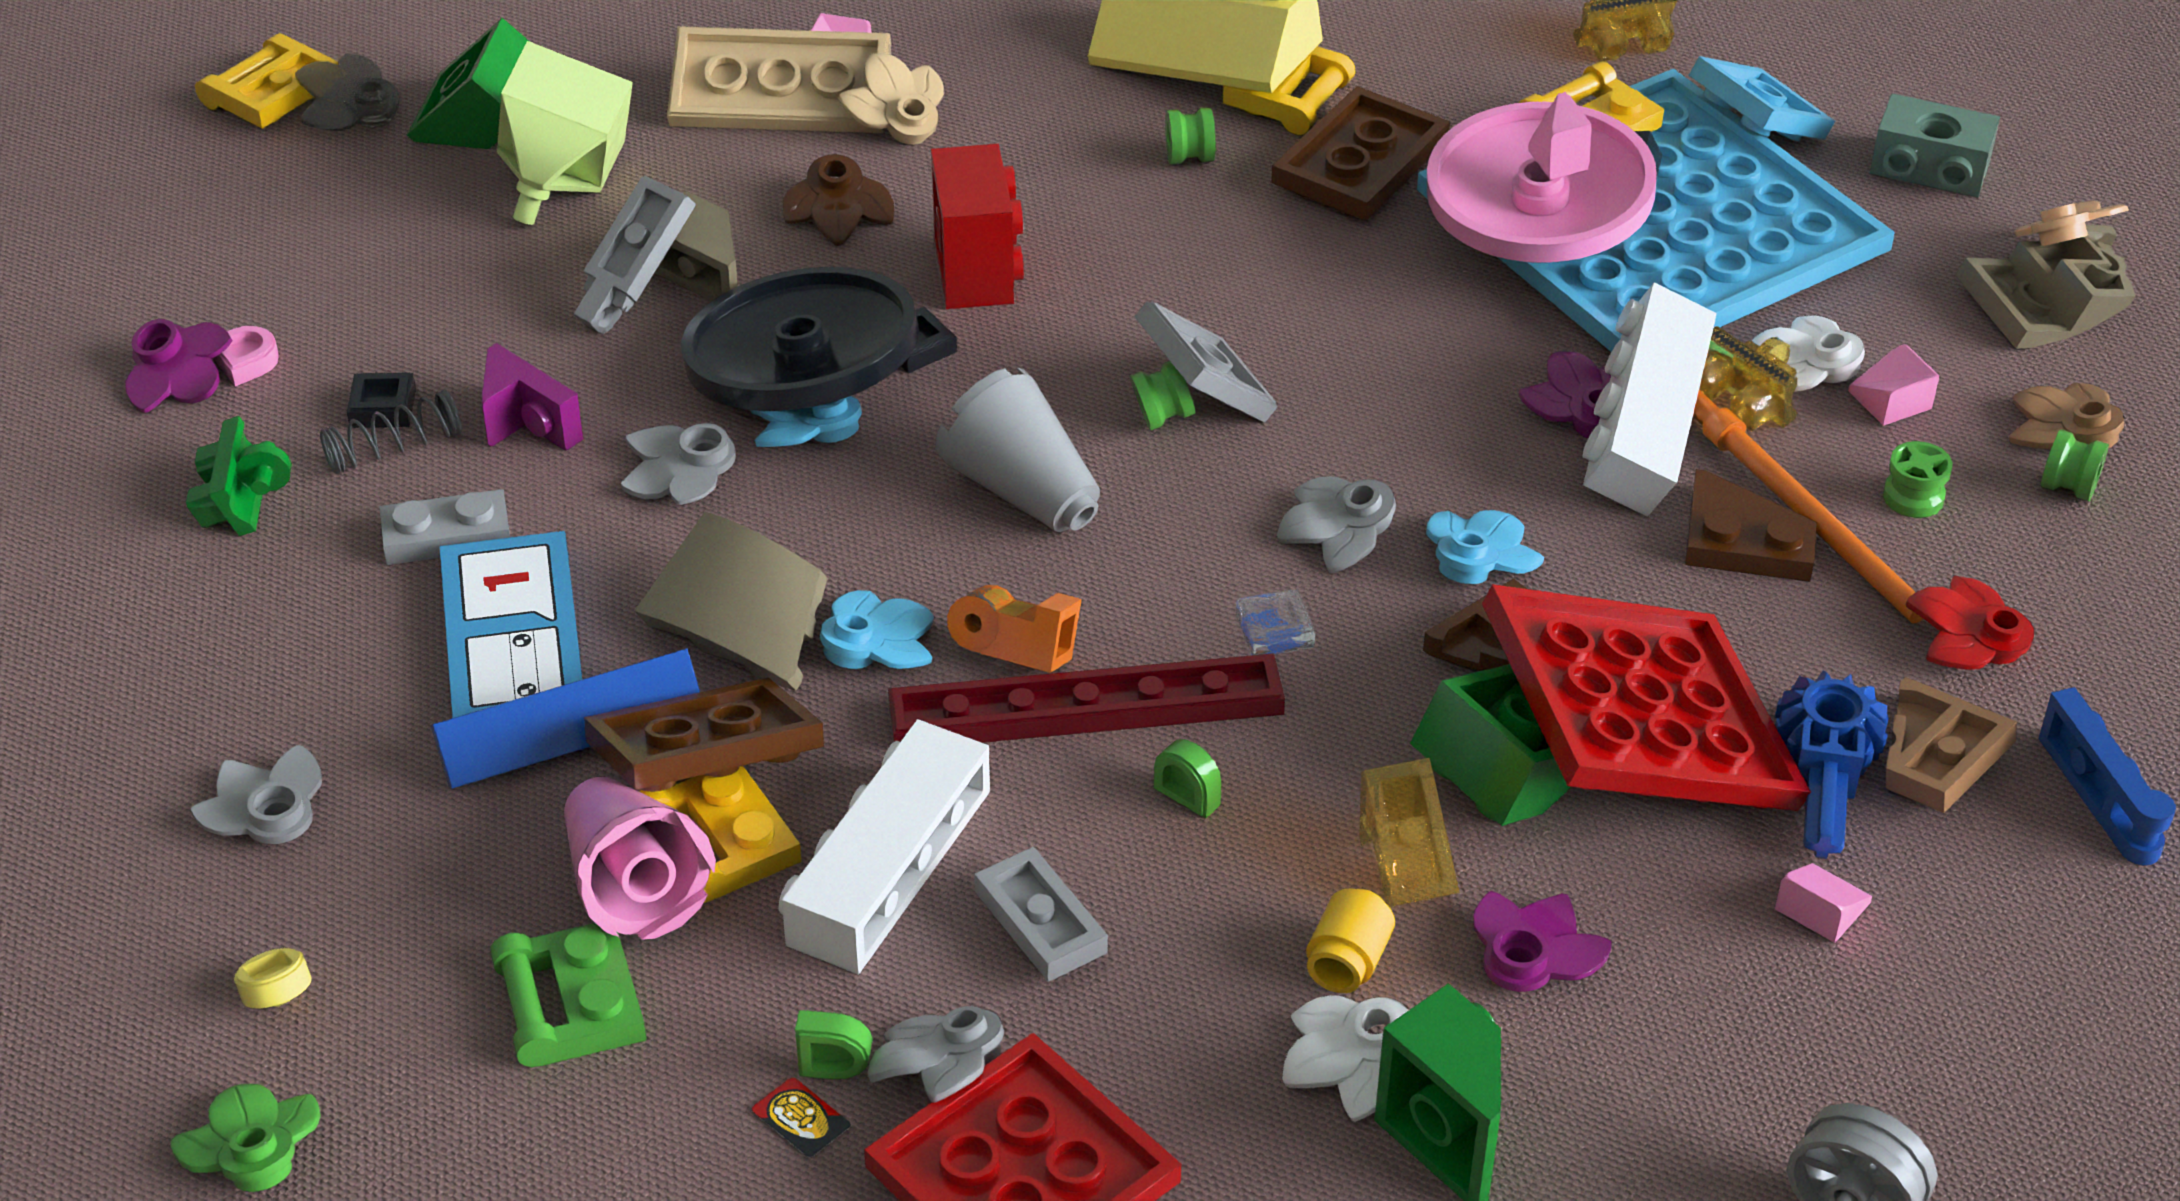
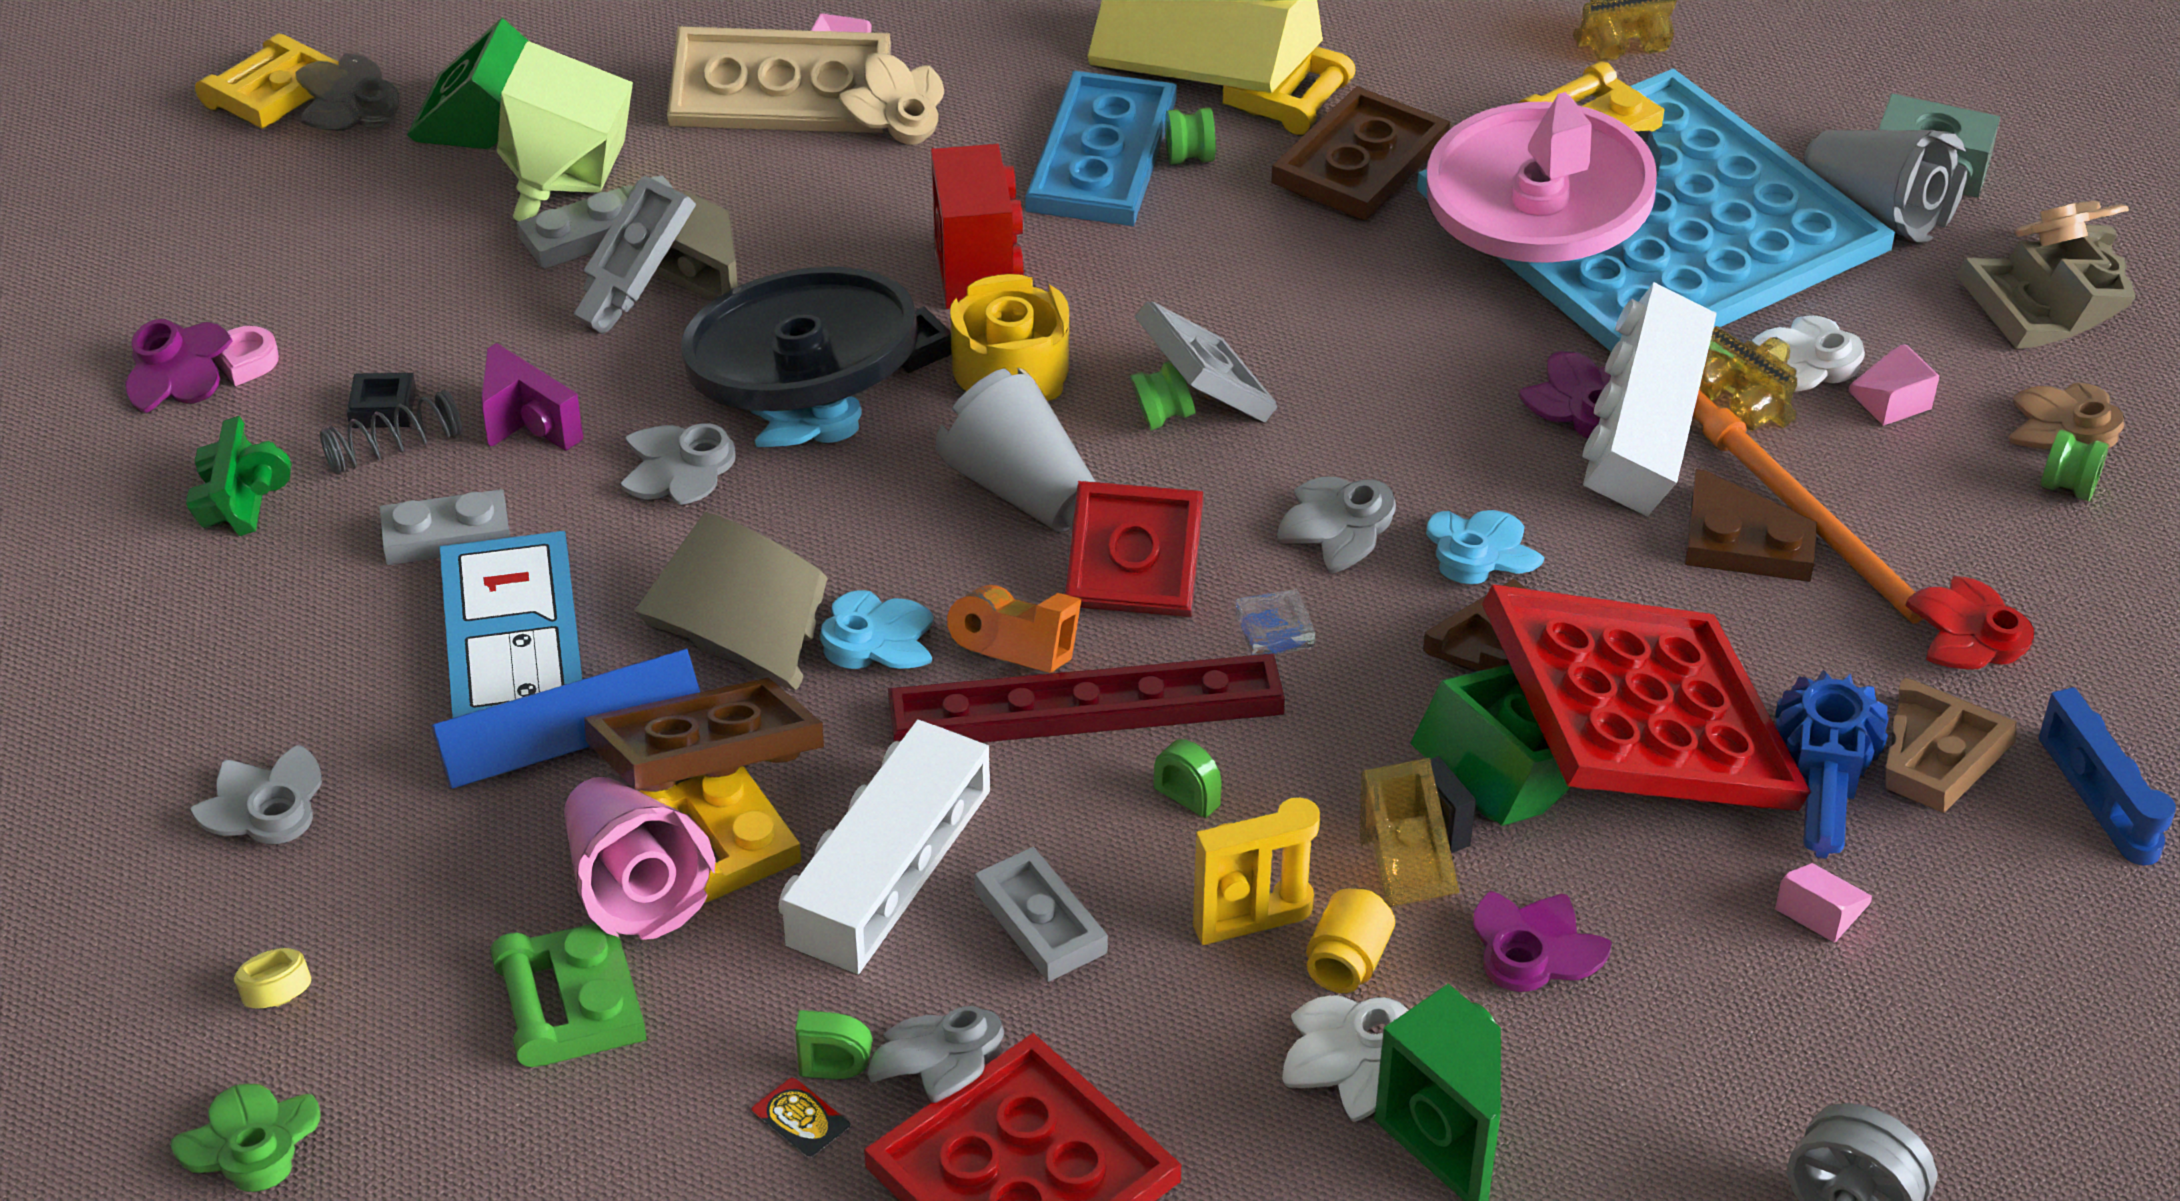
reddish brown plate [783,154,894,246] -> none
medium azure plate [1689,56,1835,141] -> none
bright green wheel [1883,441,1953,518] -> none
none -> light grey hinge [517,175,673,269]
none -> yellow brick [950,274,1069,401]
none -> dark azure tile [1025,71,1177,226]
none -> red tile [1065,481,1204,617]
none -> yellow plate [1193,797,1320,946]
none -> black tile [1413,756,1476,854]
none -> light grey cone [1804,130,1967,242]

